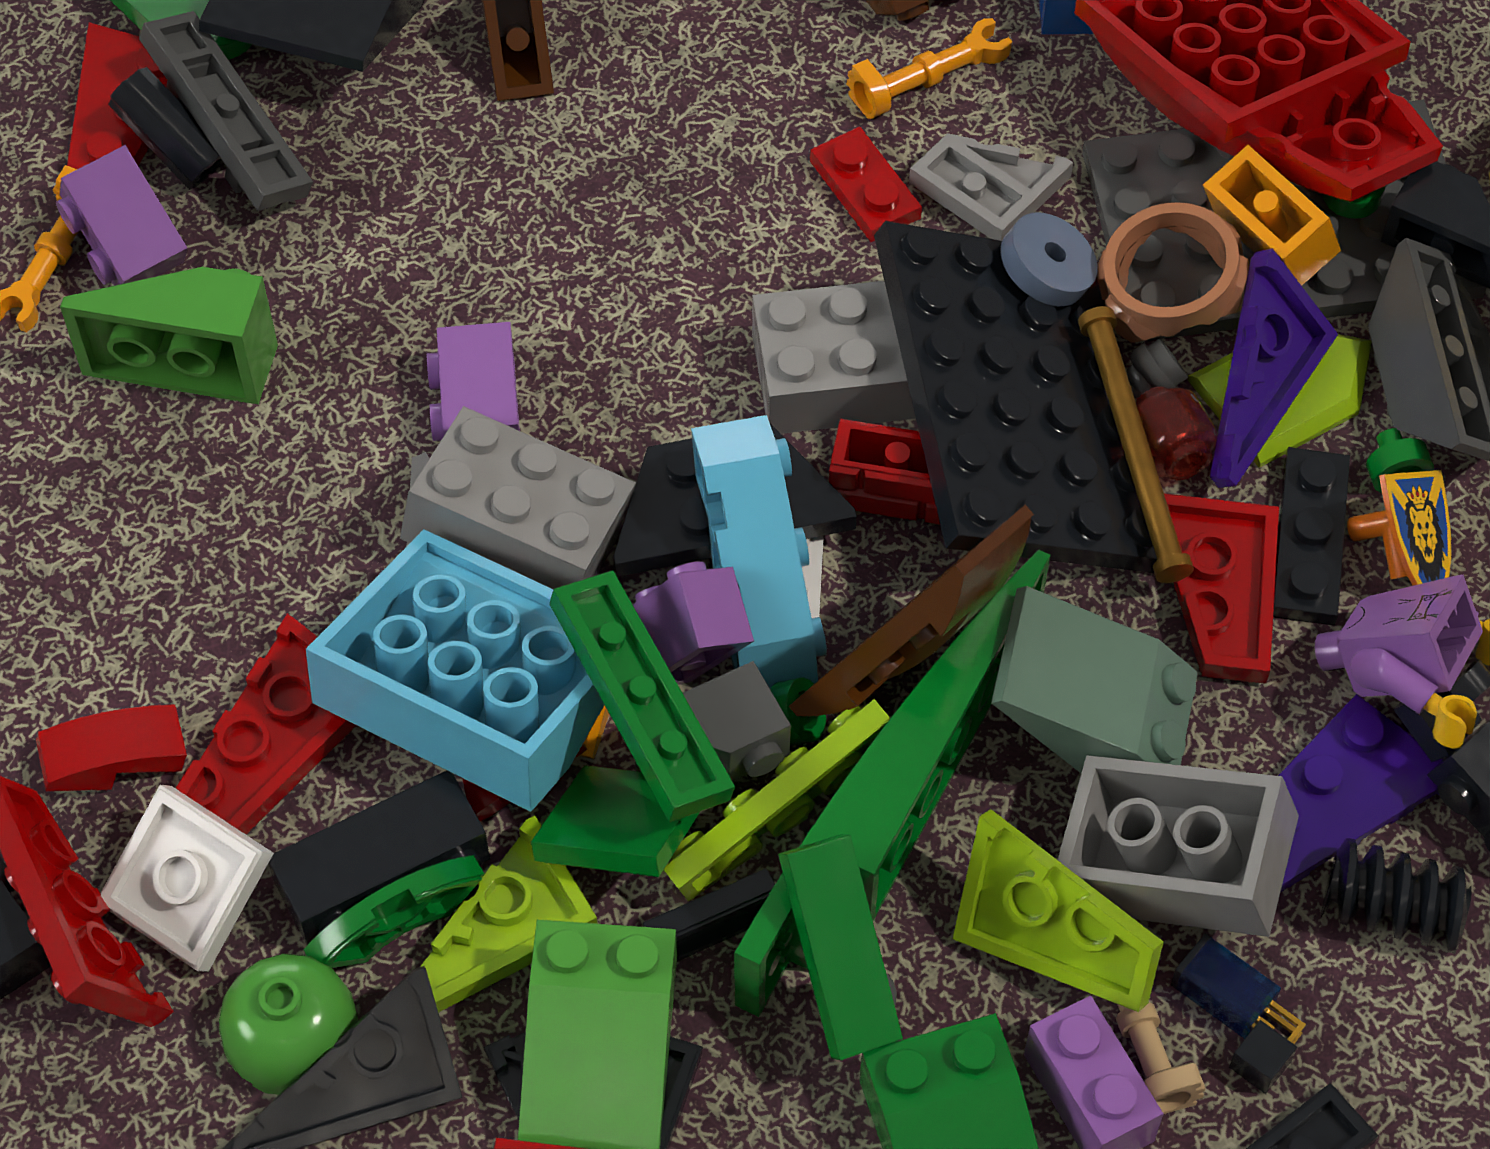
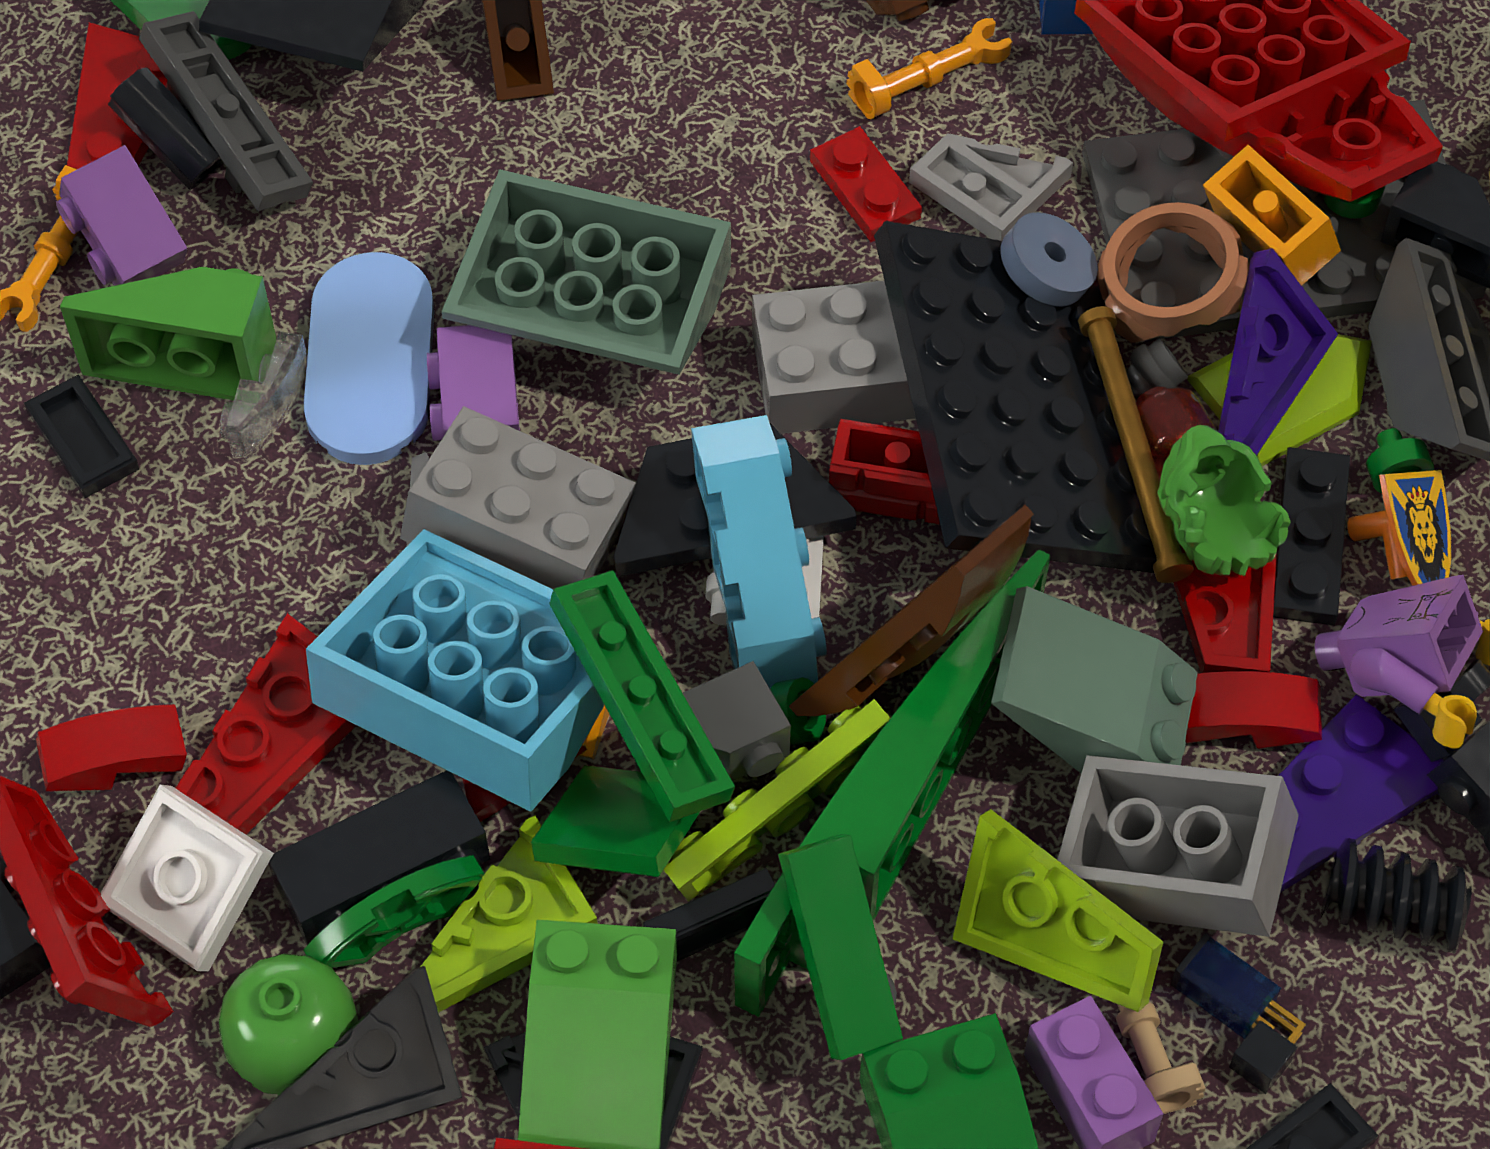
medium lavender brick [633,562,754,685] -> none
none -> black tile [24,374,140,498]
none -> clear slope [220,331,307,463]
none -> light blue tile [304,252,434,465]
none -> sand green slope [441,169,731,375]
none -> bright green hair [1157,425,1291,576]
none -> red slope [1185,671,1322,749]

